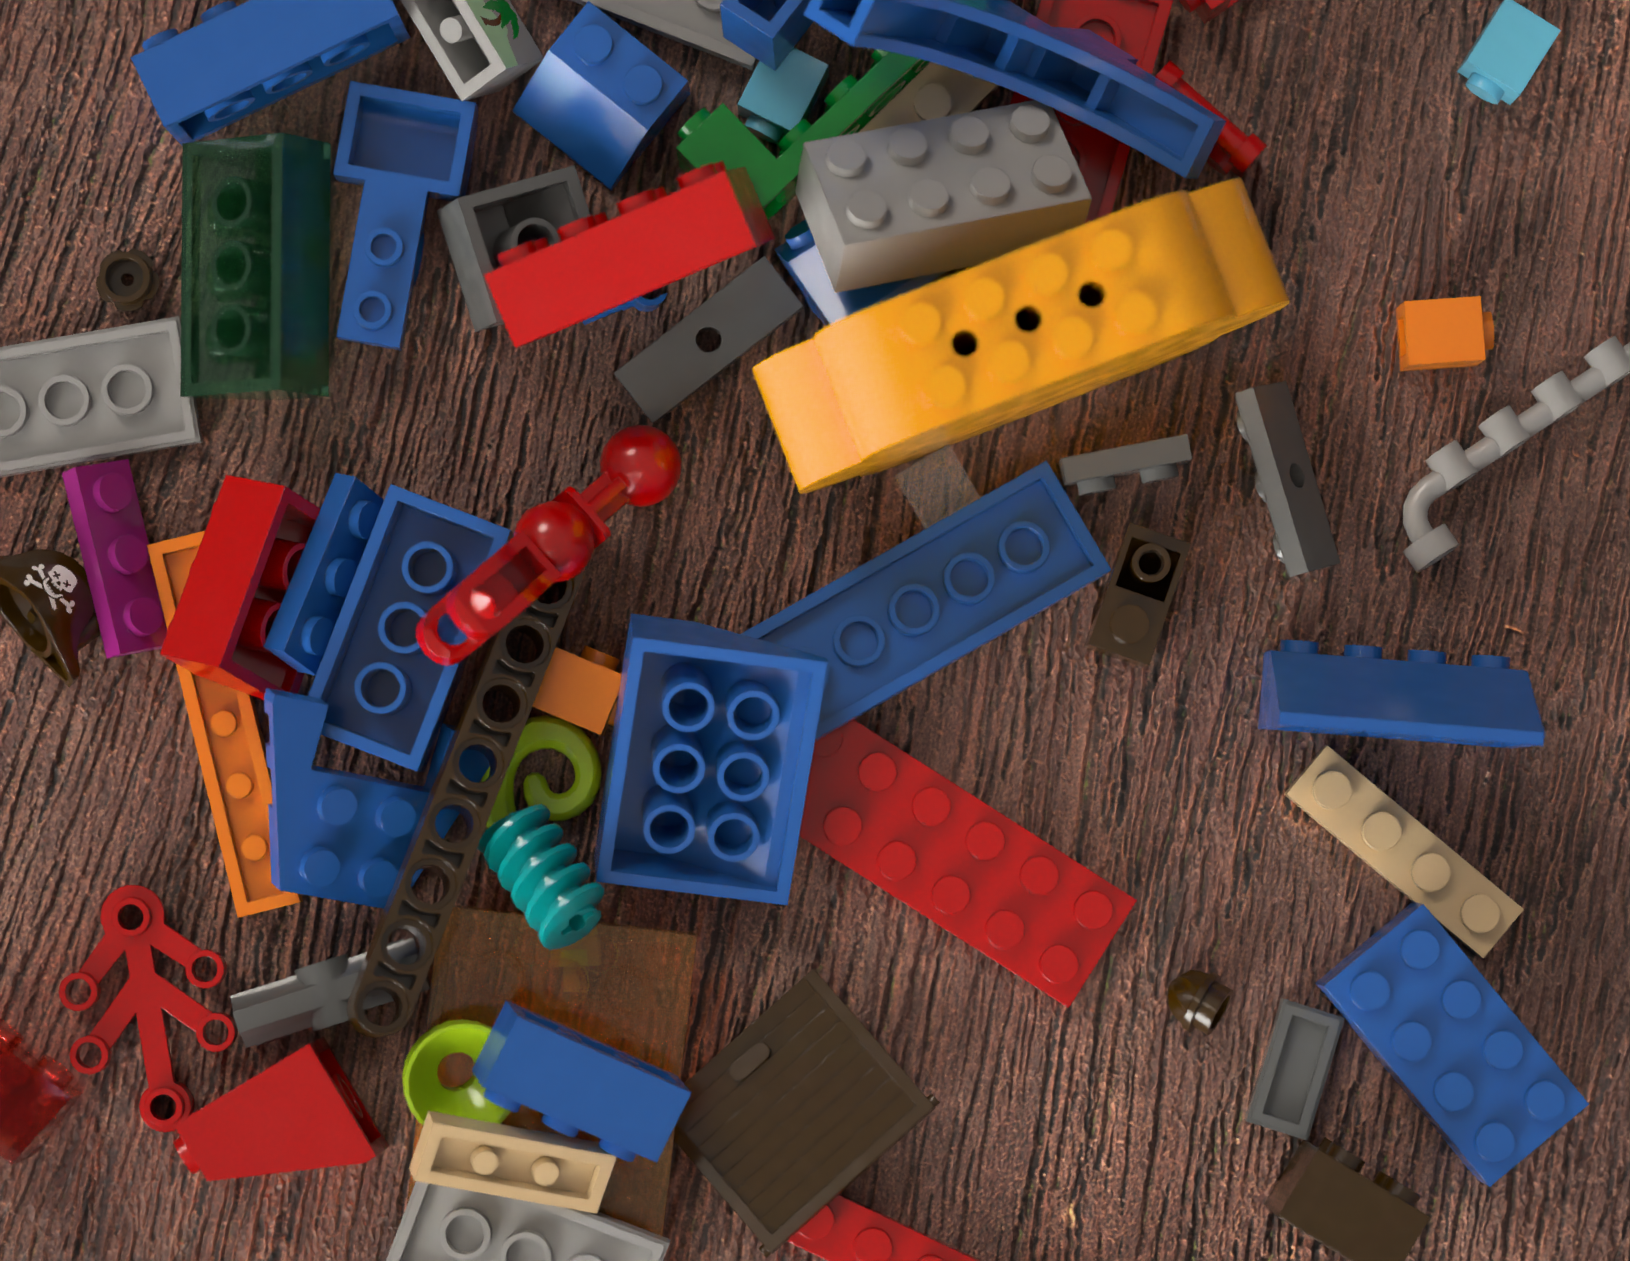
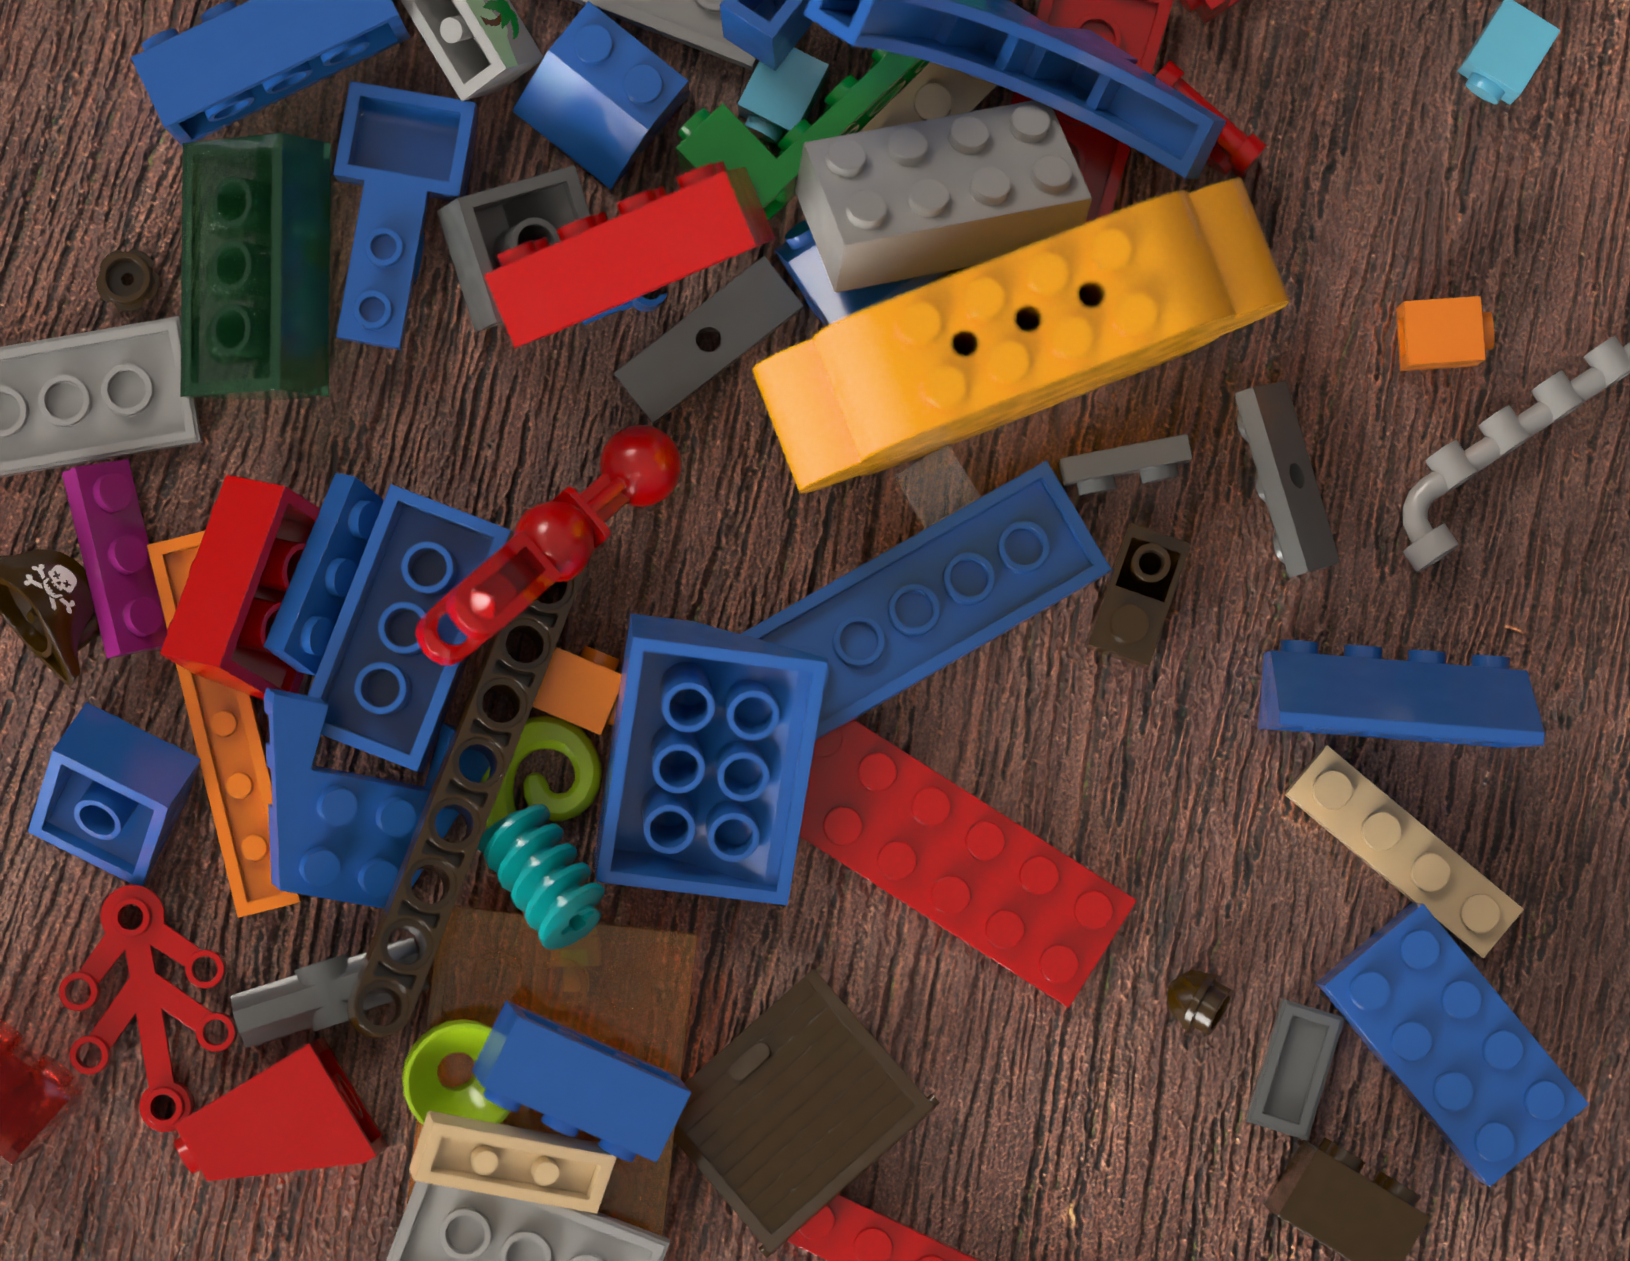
none -> blue slope [28,702,201,886]

